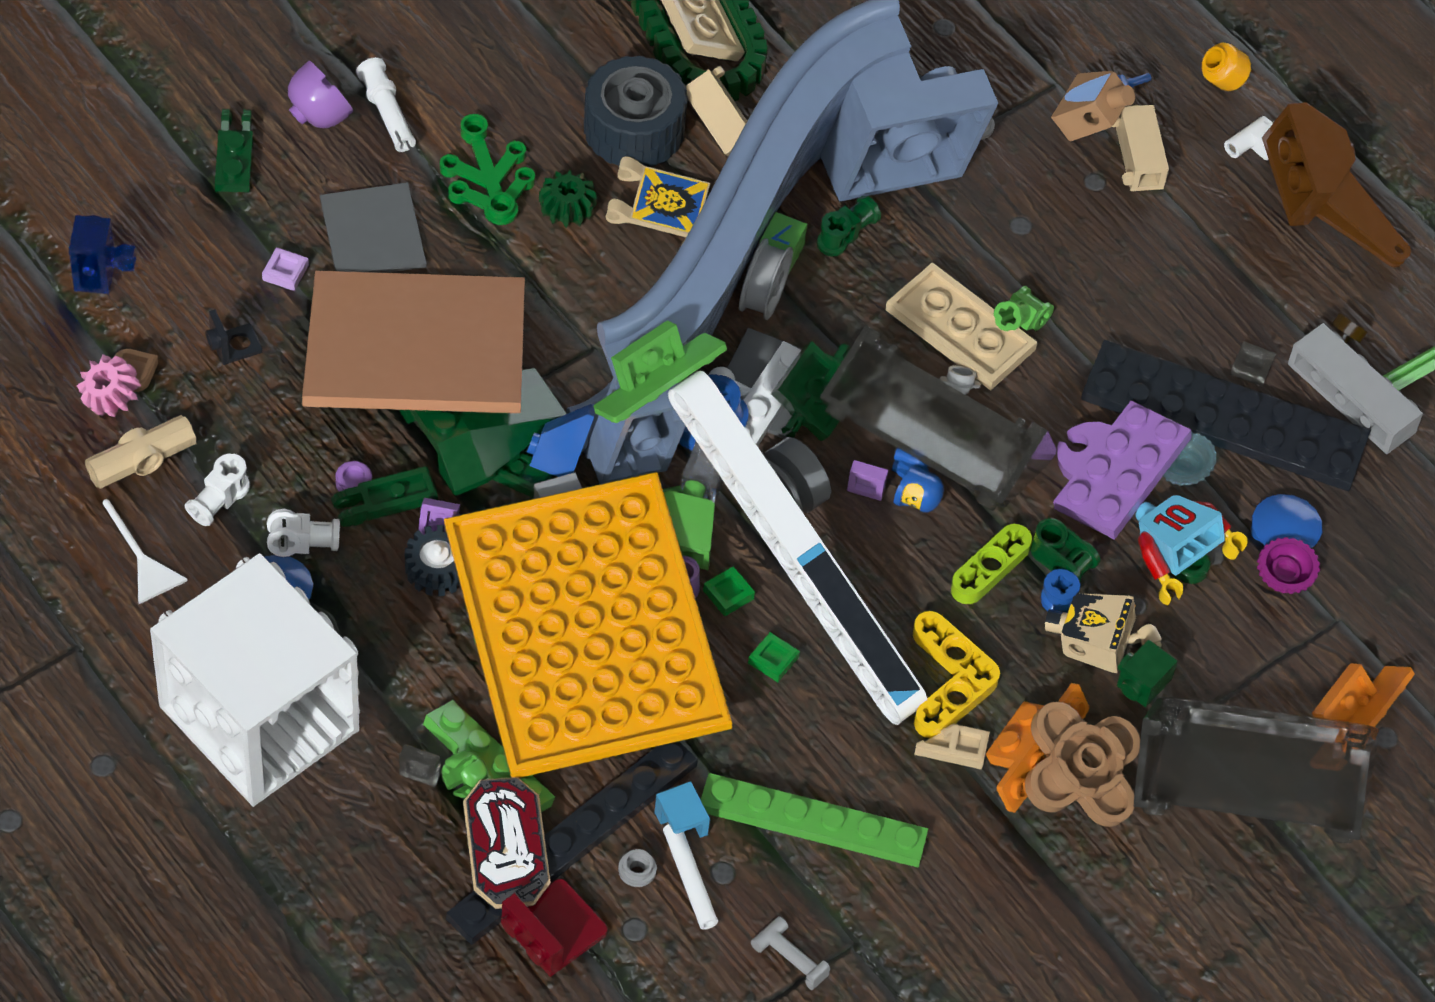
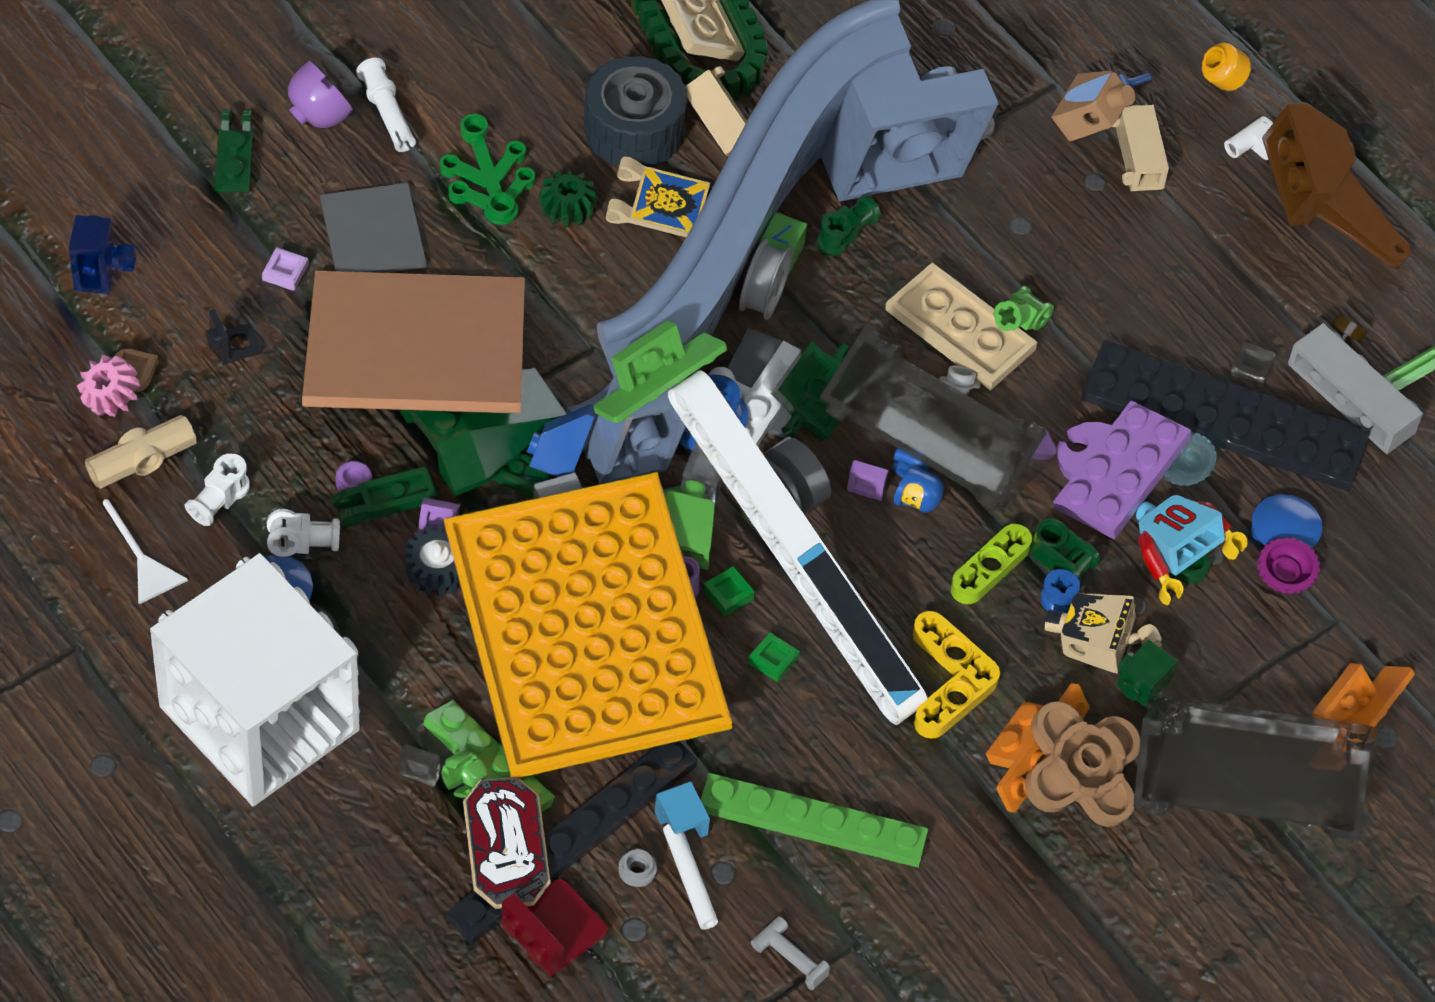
tan tile [914,724,990,769] -> none

